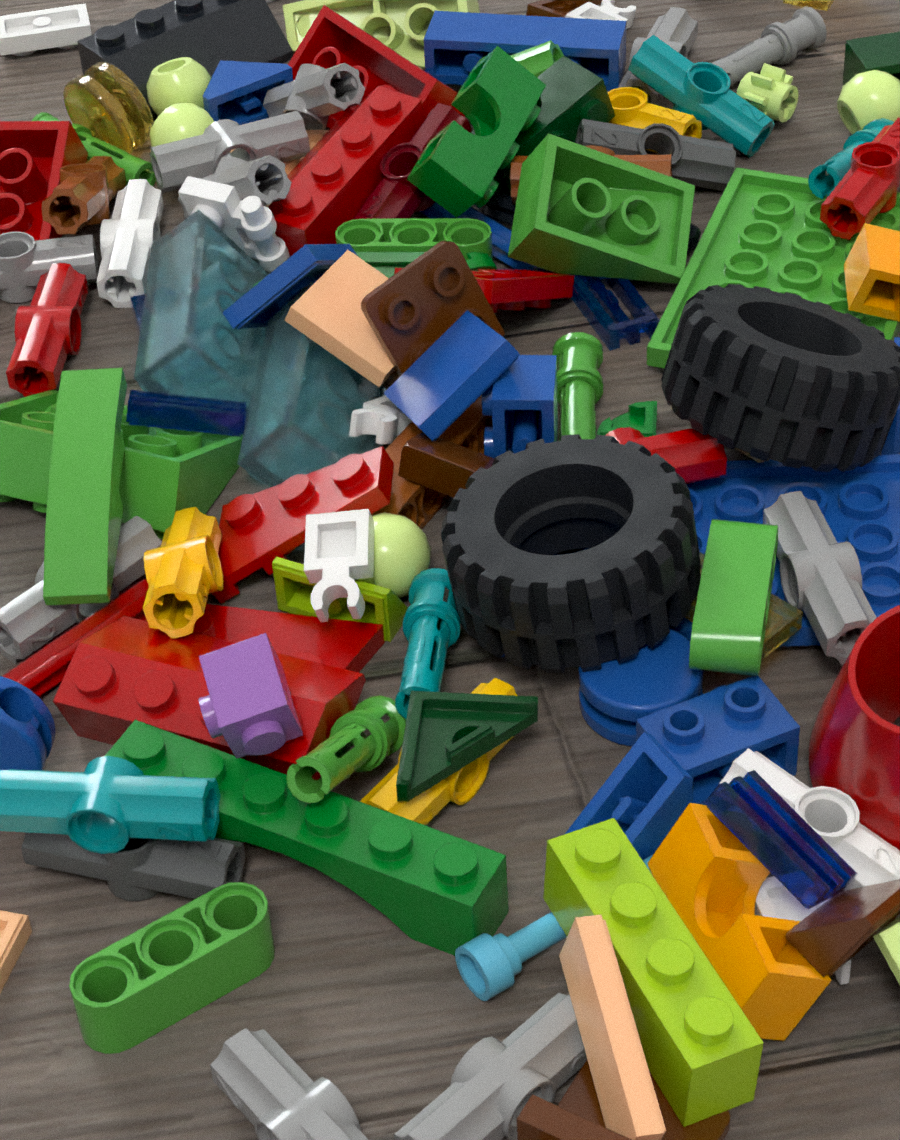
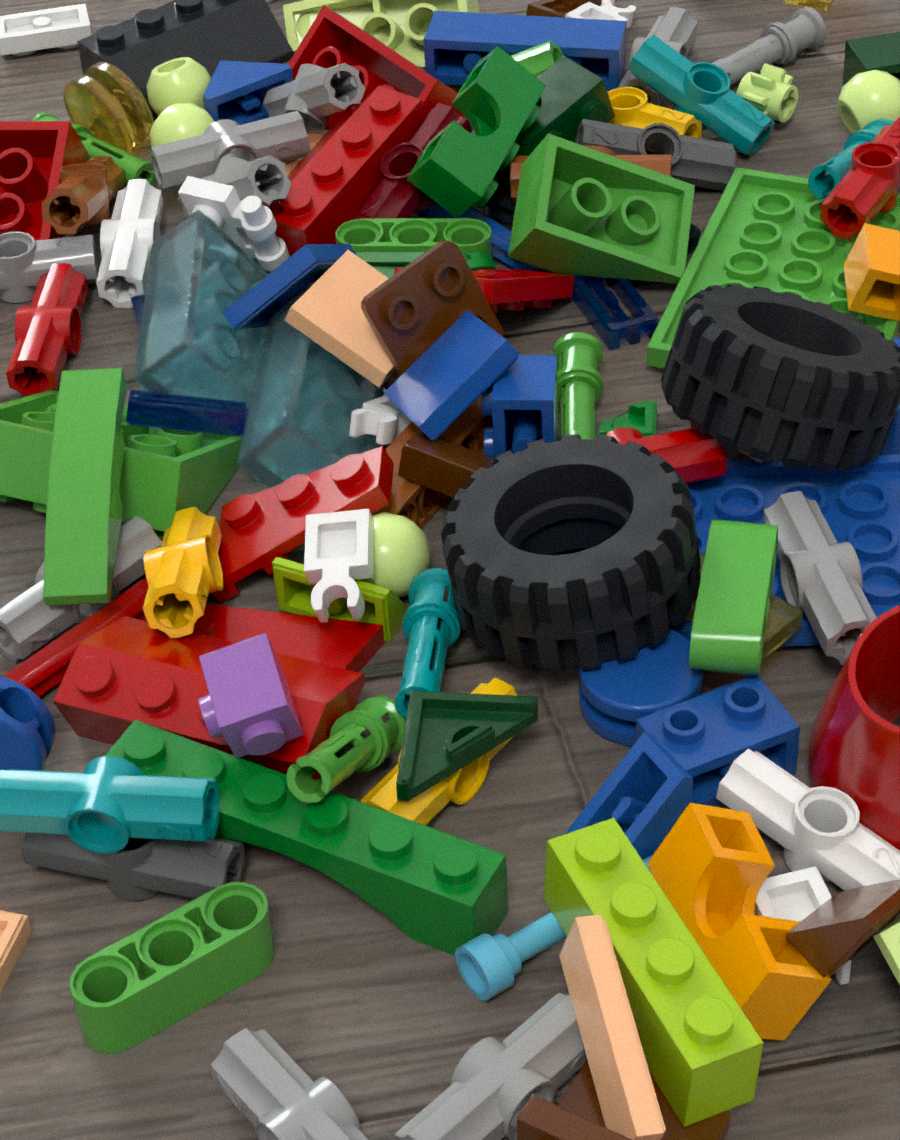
clear blue tile [704,770,858,909] -> none

